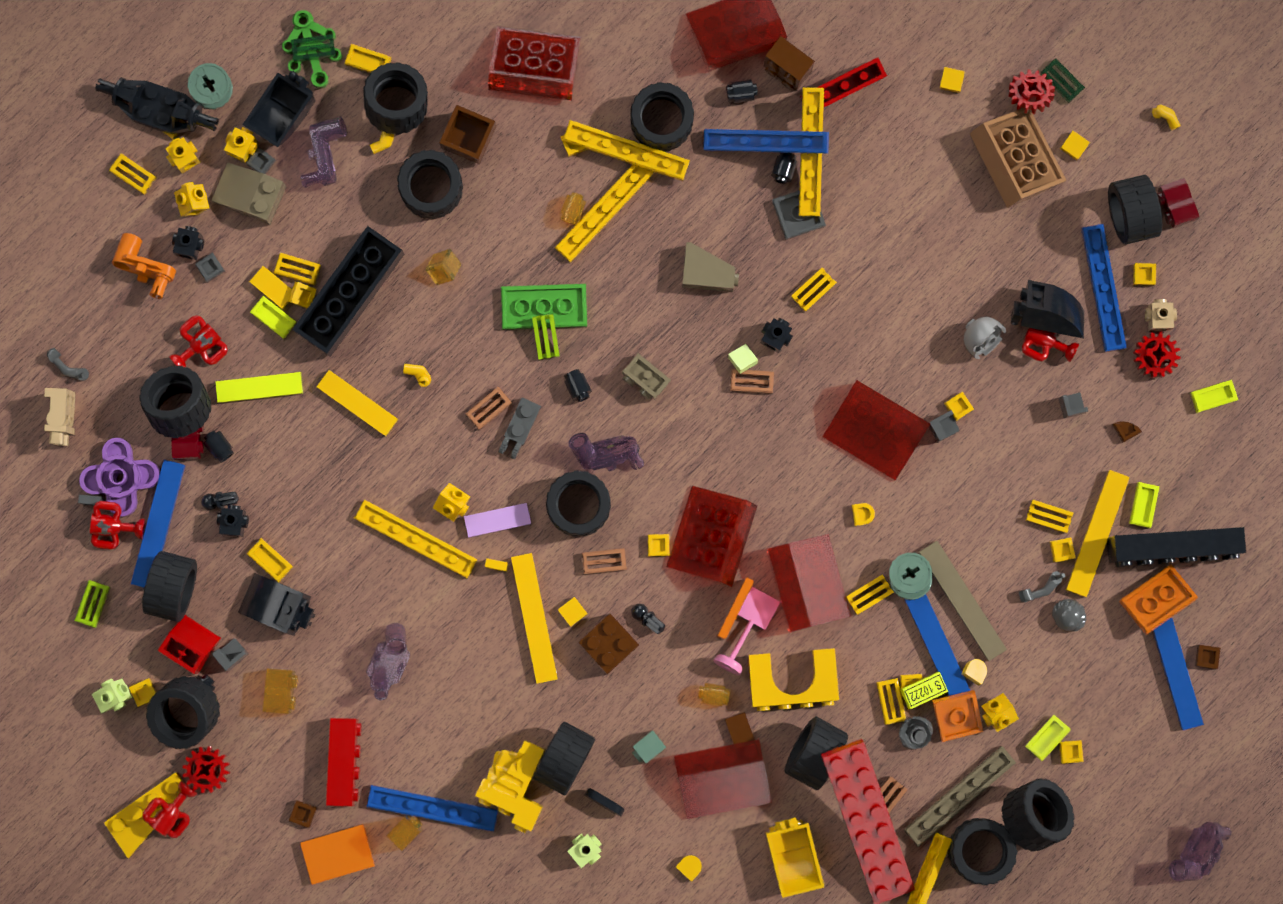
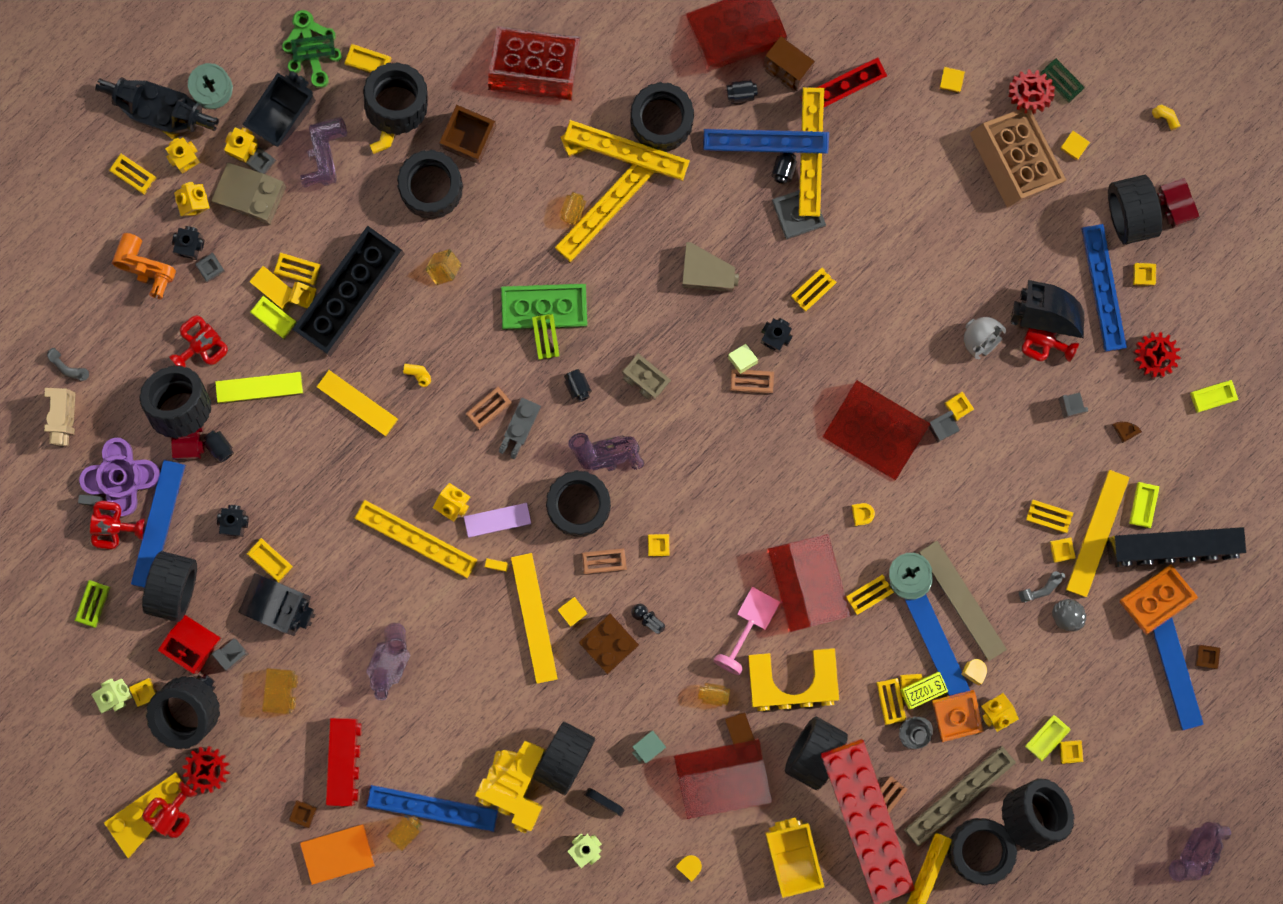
black axle [201,492,239,510] -> none
clear red slope [666,486,758,587] -> none
orange tile [716,577,754,640] -> none
tan brick [1145,299,1177,331] -> none

